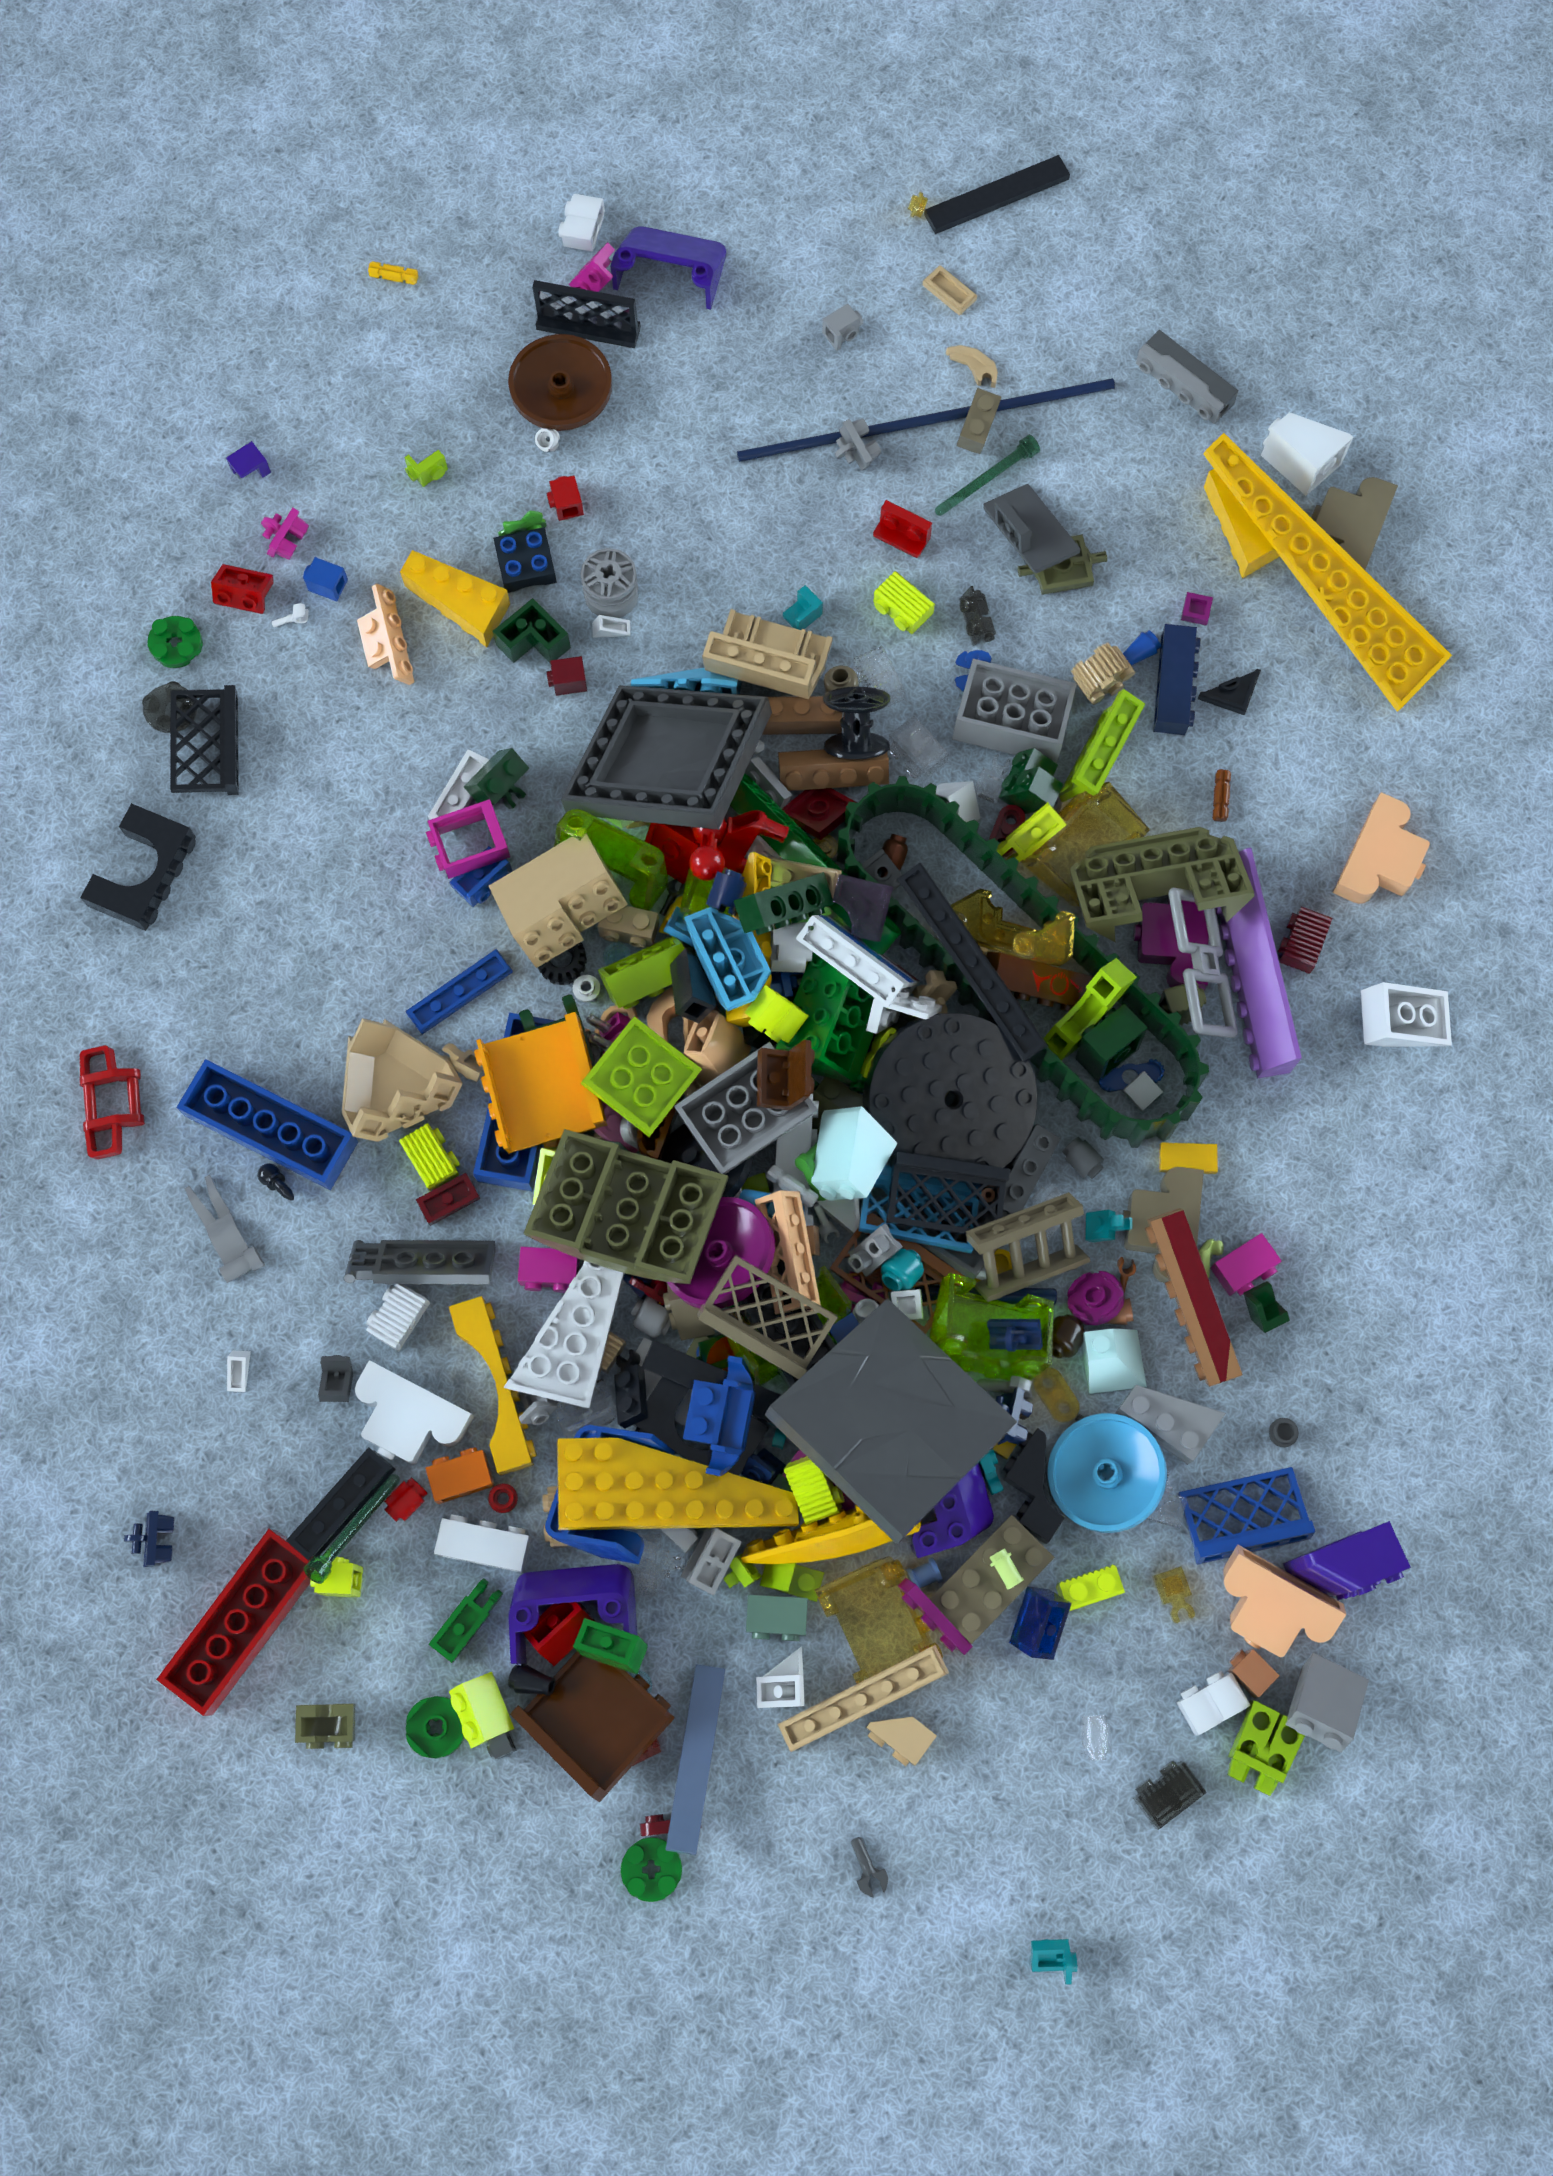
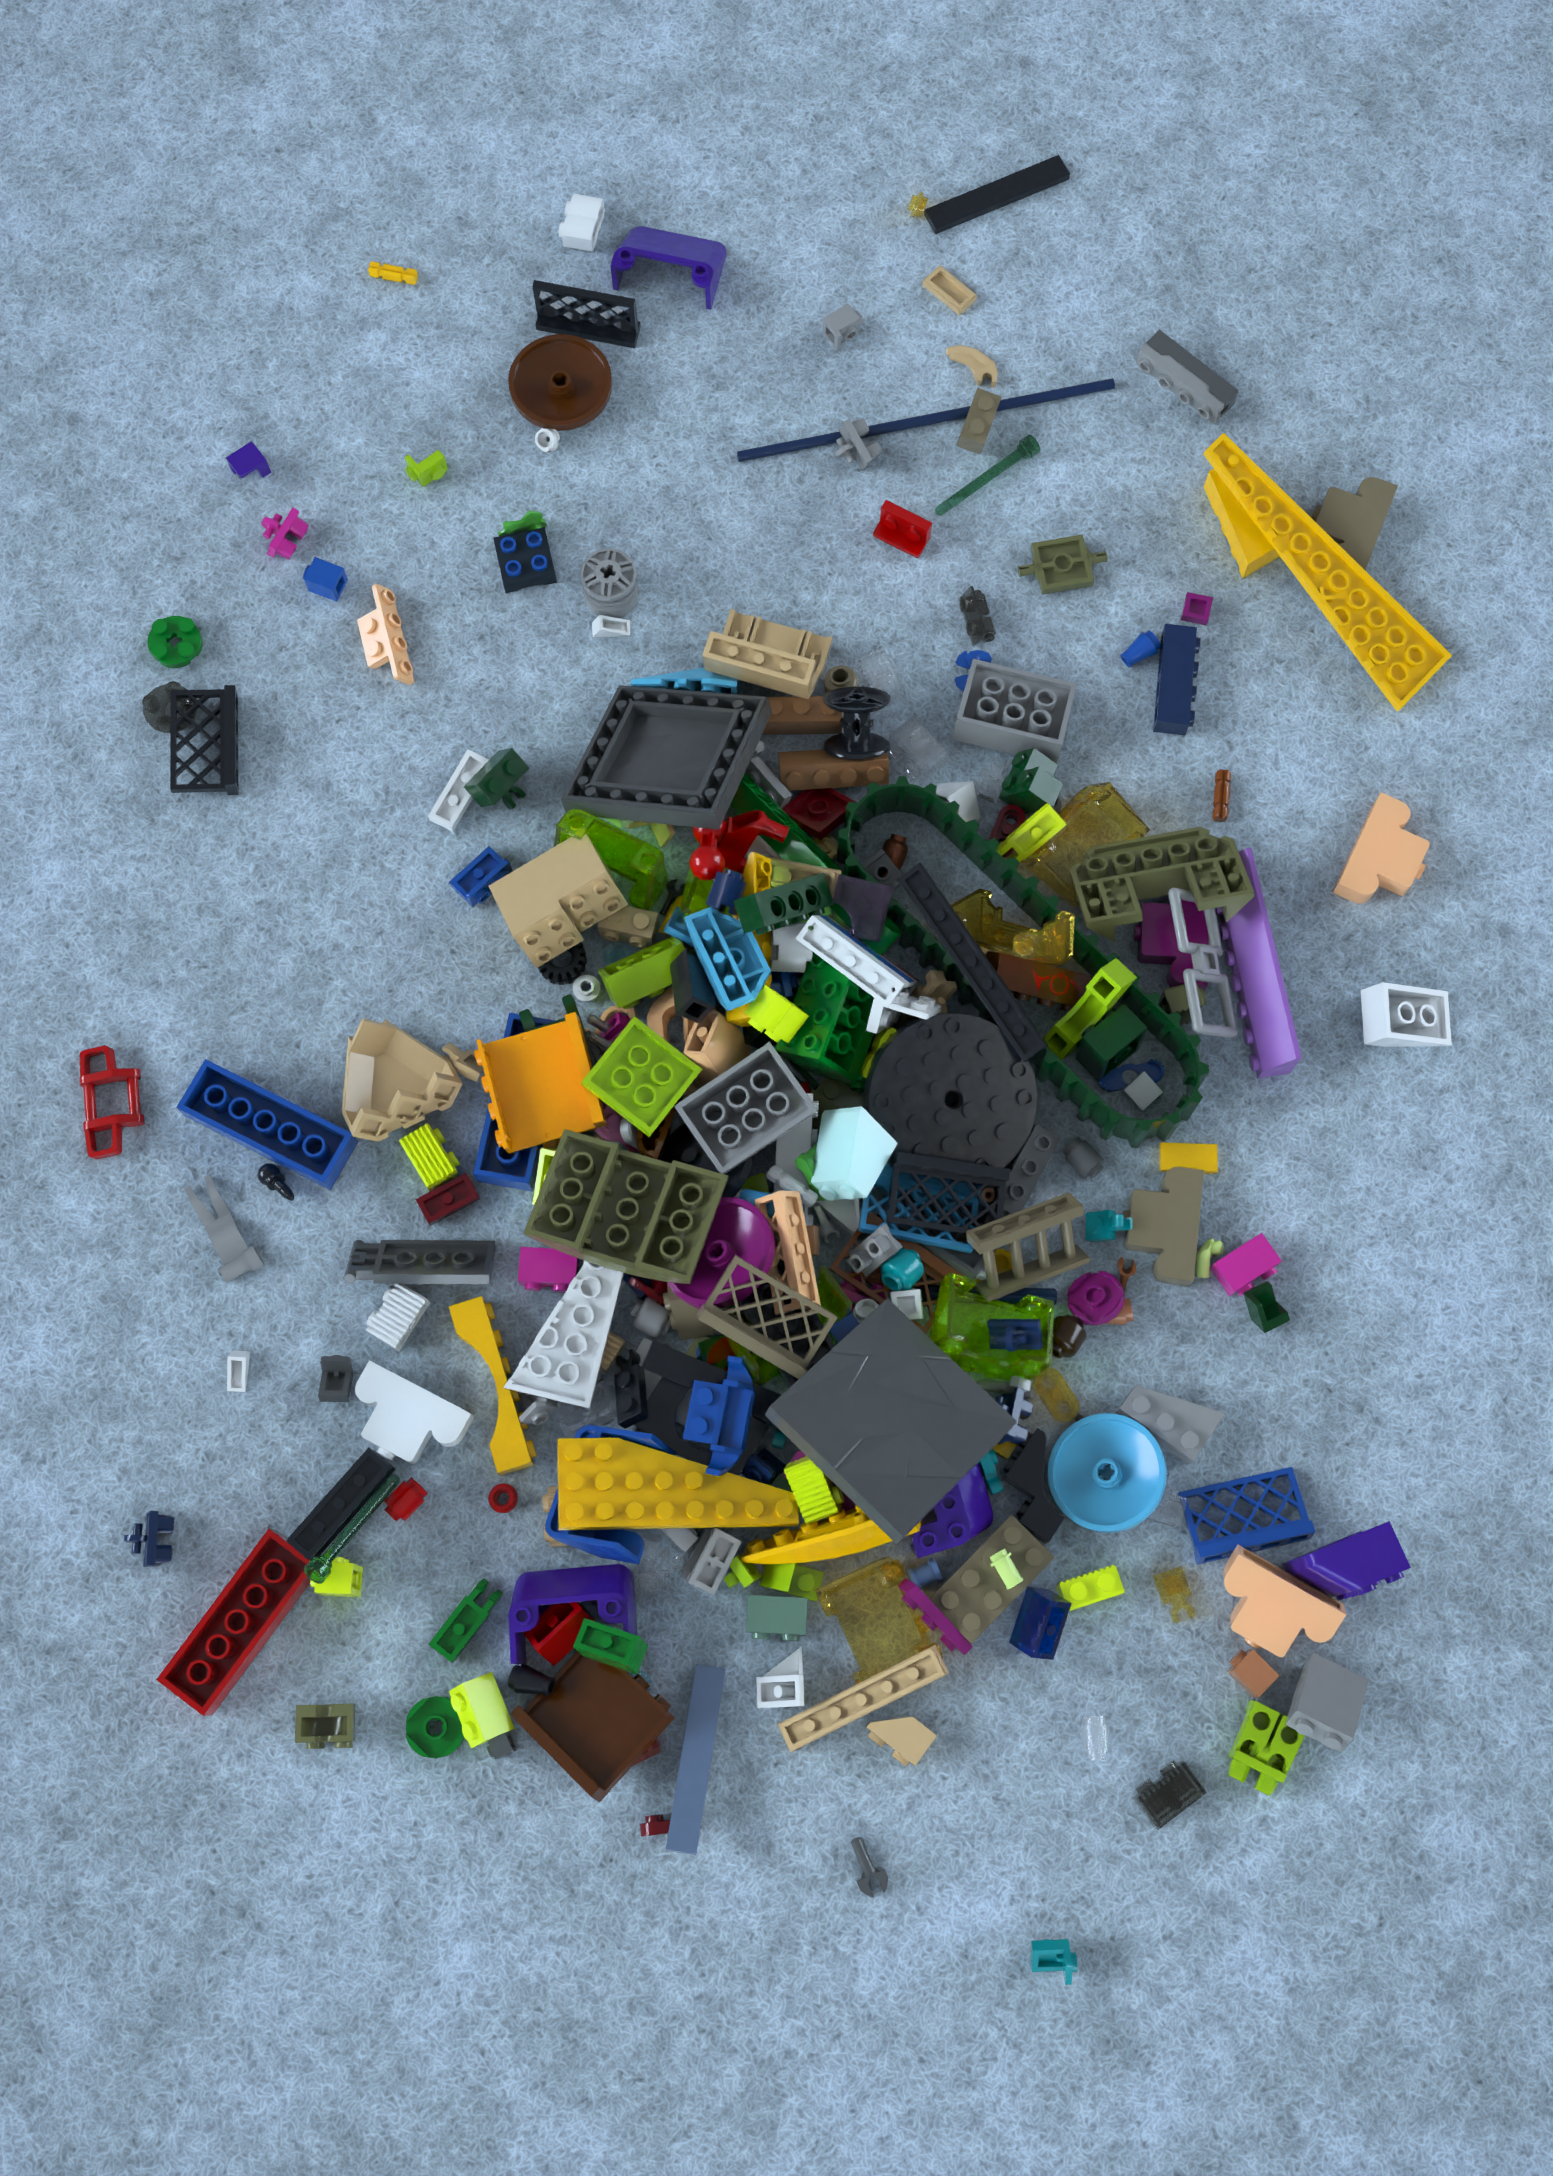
black arch [80,803,196,931] -> none
red bracket [211,564,274,614] -> none
white hand [272,603,309,627] -> none
yellow wedge [400,550,510,647] -> none
blue tile [405,949,513,1035] -> none
orange brick [425,1447,495,1504] -> none
dark pink window [426,799,510,879] -> none
white brick [434,1514,532,1573] -> none
dark green brick [493,598,571,663] -> none
red brick [546,475,584,521] -> none
dark red brick [546,656,587,696] -> none
dark pink bracket [569,242,615,292] -> none
green plate [621,1837,682,1902] -> none
red tile [639,823,700,884] -> none
reddish brown bracket [757,1039,815,1110] -> none
teal panel [783,585,823,630] -> none
neon yellow brick [873,571,935,634] -> none
dark grey bracket [983,484,1080,574] -> none
lime fence [1058,689,1145,802] -> none
tan brick [1071,642,1136,705] -> none
light aqua slope [1081,1328,1147,1394] -> none
brick [1145,1208,1243,1387] -> none
white brick [1176,1670,1251,1735] -> none
black tile [1198,669,1261,715] -> none
white slope [1261,412,1353,496] -> none
dark grey plate [1269,1418,1299,1448] -> none
dark red brick [1277,906,1333,974] -> none

